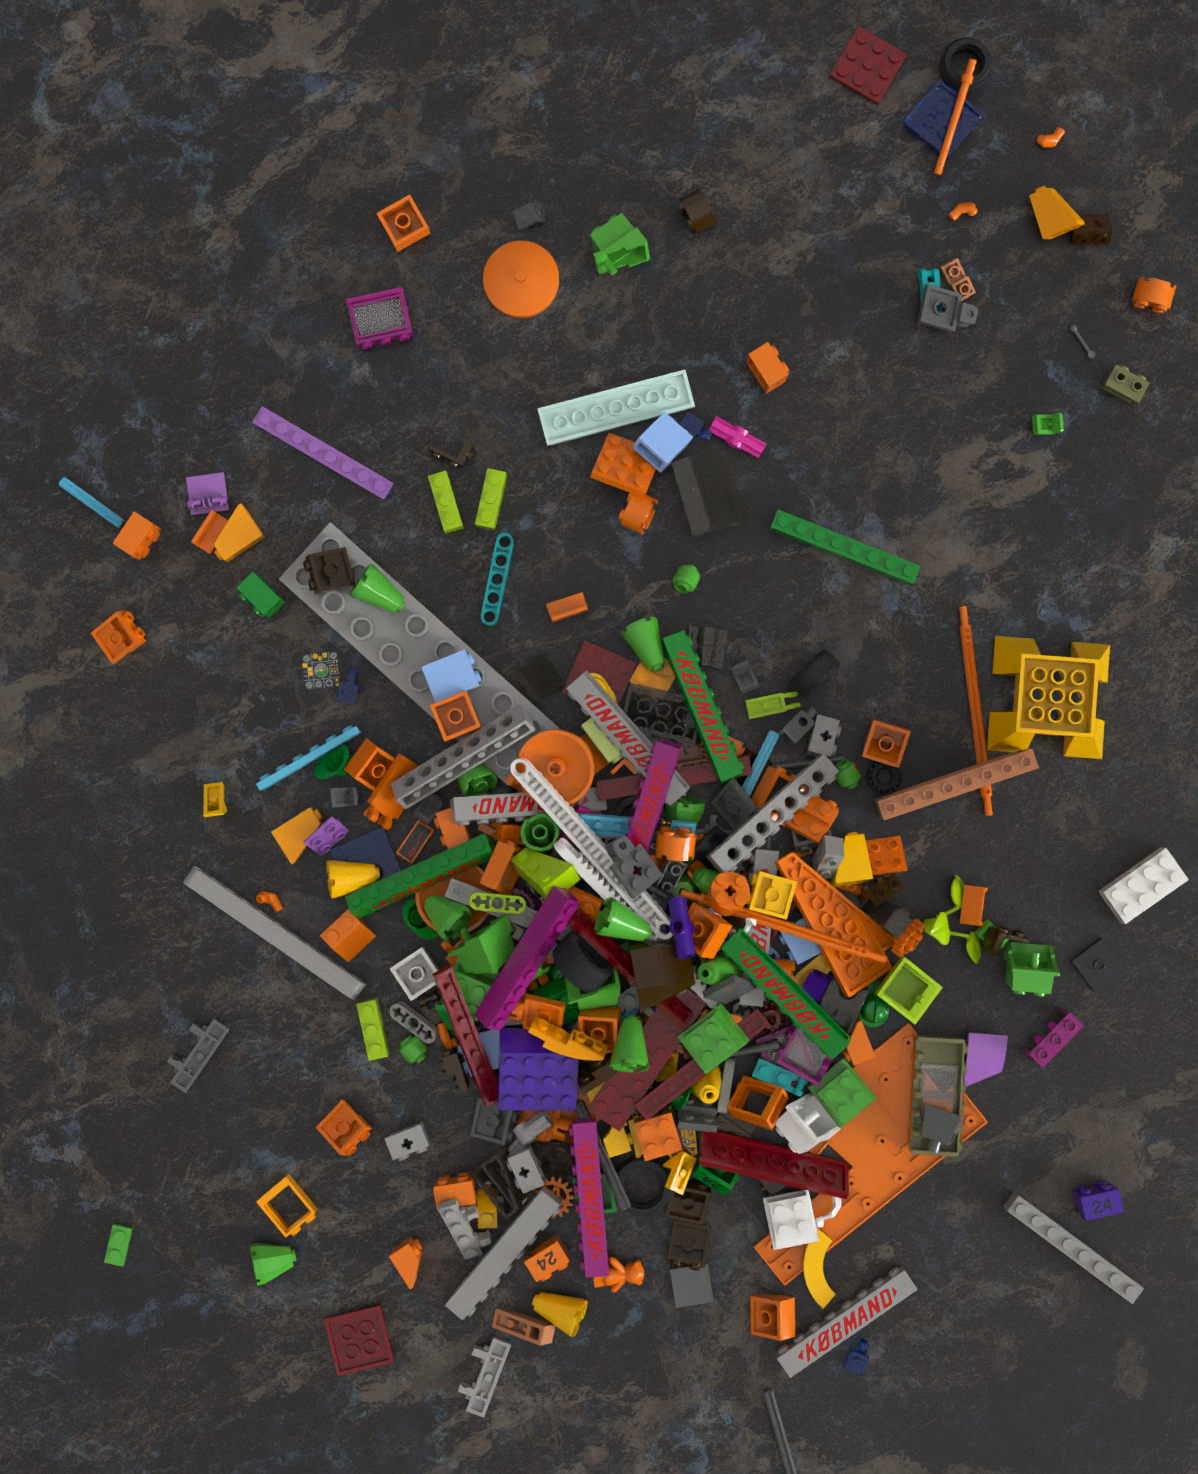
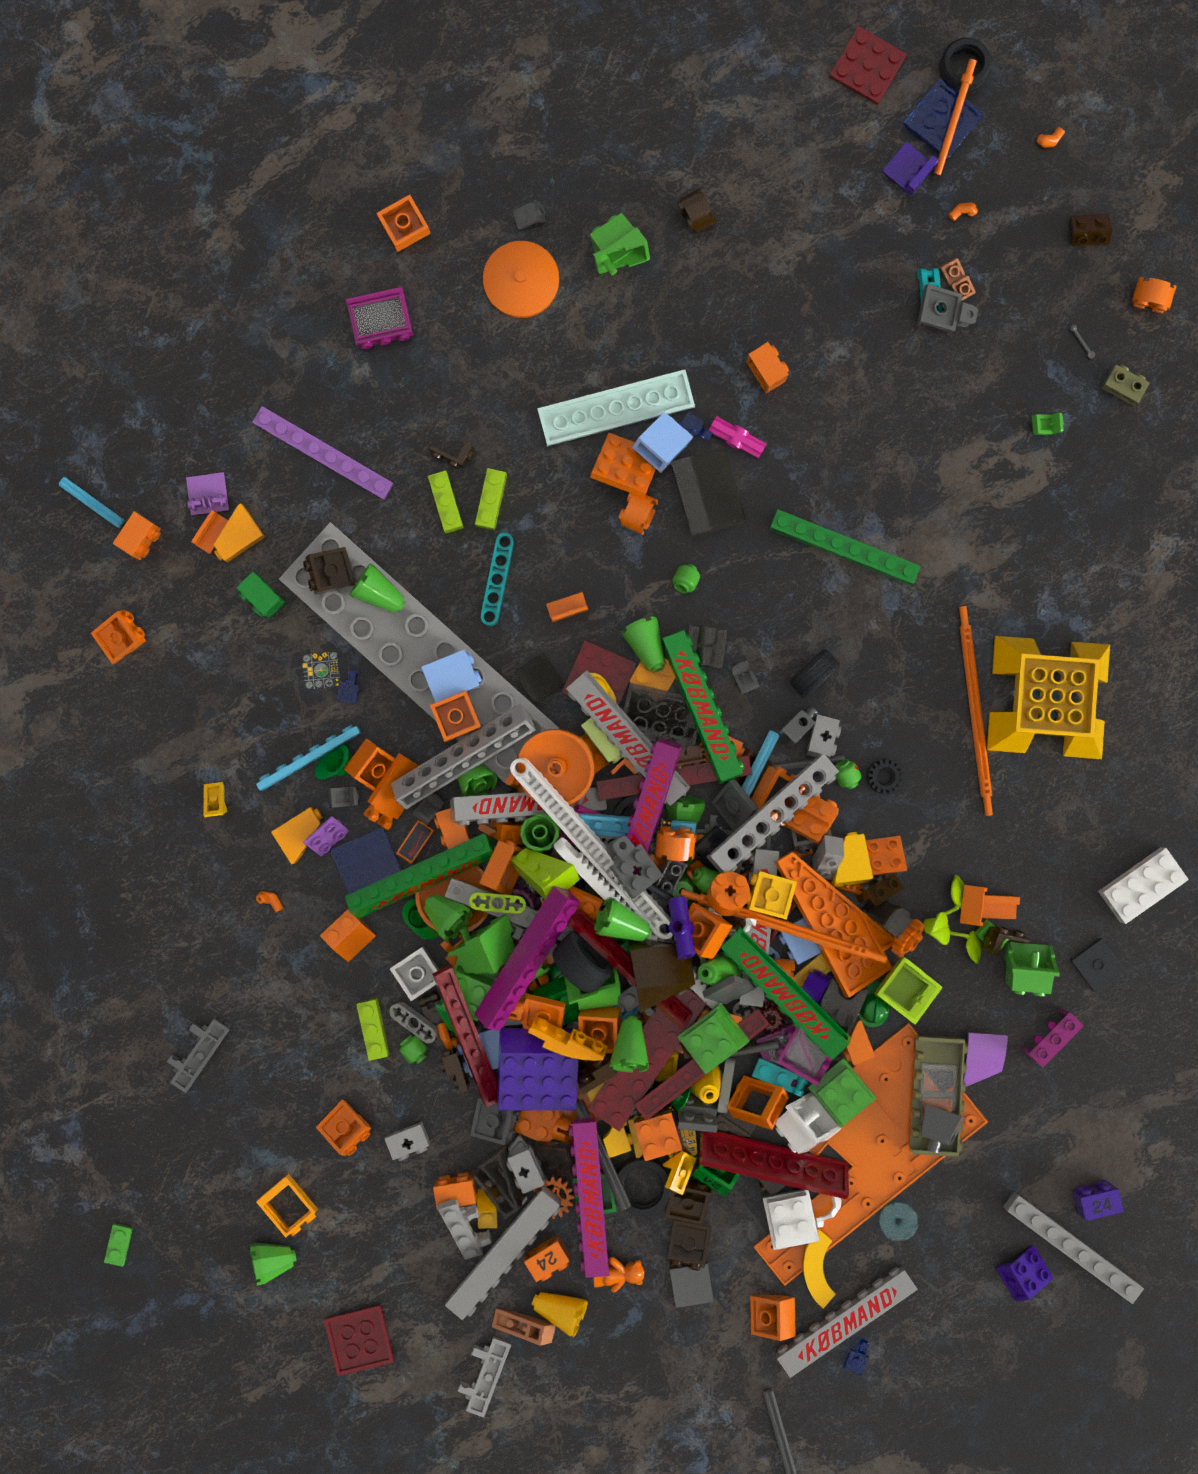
light grey beam [183,866,366,1000] -> none
yellow cone [326,860,380,899] -> none
orange slope [389,1236,423,1289] -> none
light grey piece [513,1111,553,1147] -> none
lime hinge [745,691,801,719] -> none
orange slope [862,718,911,768] -> none
nougat panel [874,749,1039,820] -> none
light orange slope [1029,186,1085,239] -> none
none -> clear light blue plate [879,1202,918,1241]
none -> dark purple bracket [882,142,939,195]
none -> orange panel [982,895,1020,919]
none -> dark purple bracket [996,1246,1053,1301]

